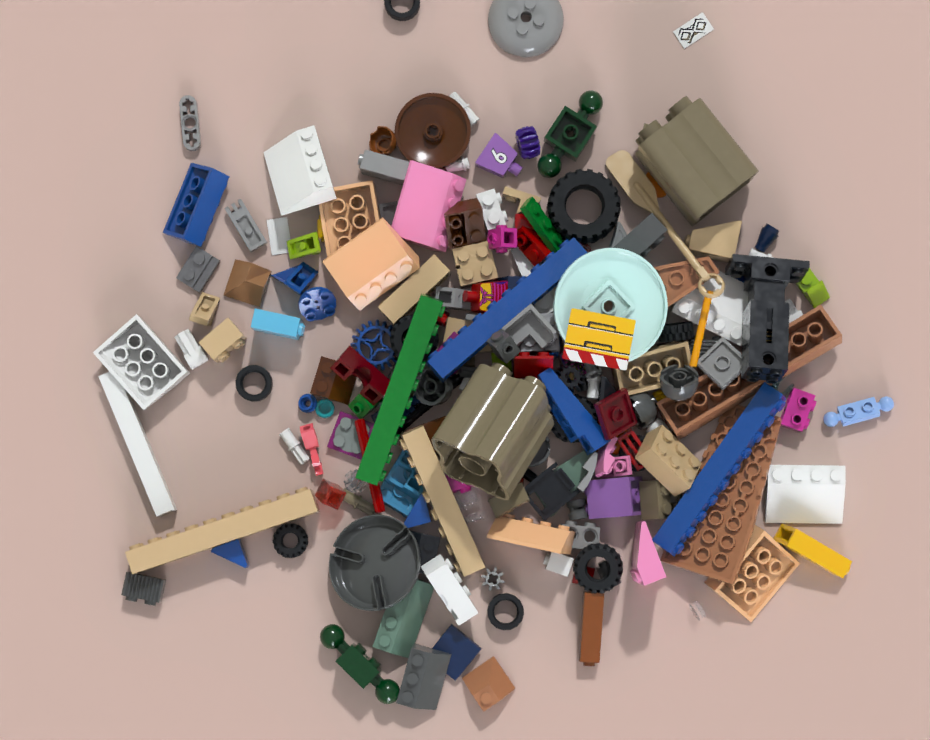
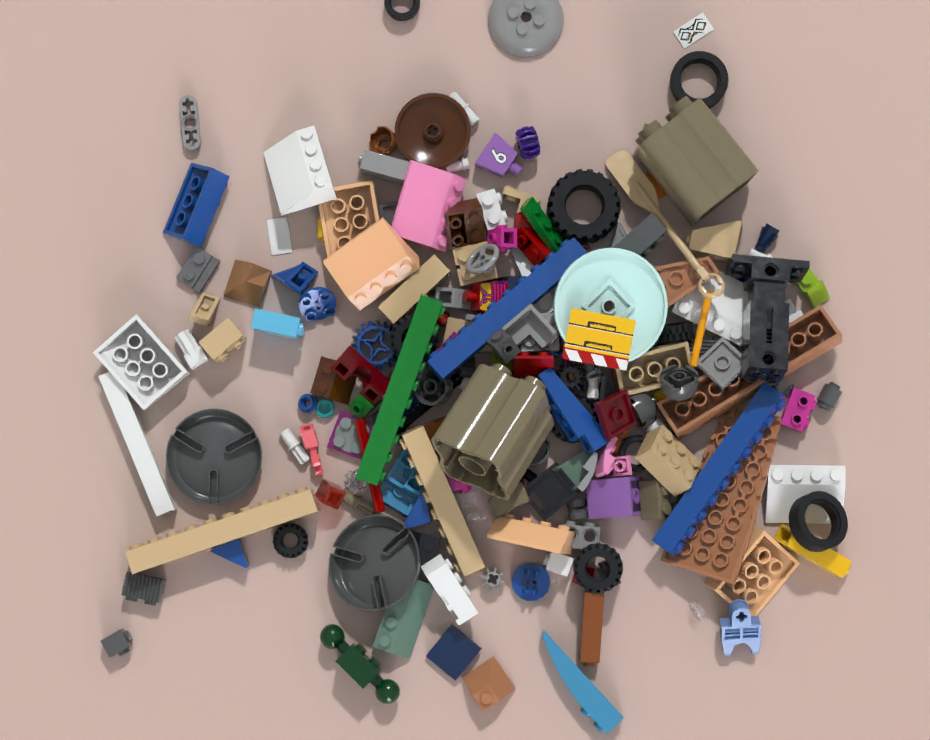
light grey hinge [224,199,267,252] -> none
black tyre [235,365,273,402] -> none
lime slope [286,232,321,260] -> none
dark grey slope [396,643,452,710] -> none
black tyre [487,593,524,630] -> none
dark green brick [537,90,603,178] -> none
red tile [617,428,644,471] -> none
bright pink slope [630,521,666,585] -> none
light blue plate [823,396,894,427] -> none
none -> dark grey brick [100,628,133,658]
none -> dark grey piece [166,409,262,505]
none -> light grey piece [466,244,499,274]
none -> blue plate [512,563,550,601]
none -> dark azure slope [541,631,624,734]
none -> black tyre [670,51,729,108]
none -> medium blue piece [720,599,761,656]
none -> black tyre [789,491,848,552]
none -> dark grey brick [816,382,842,412]

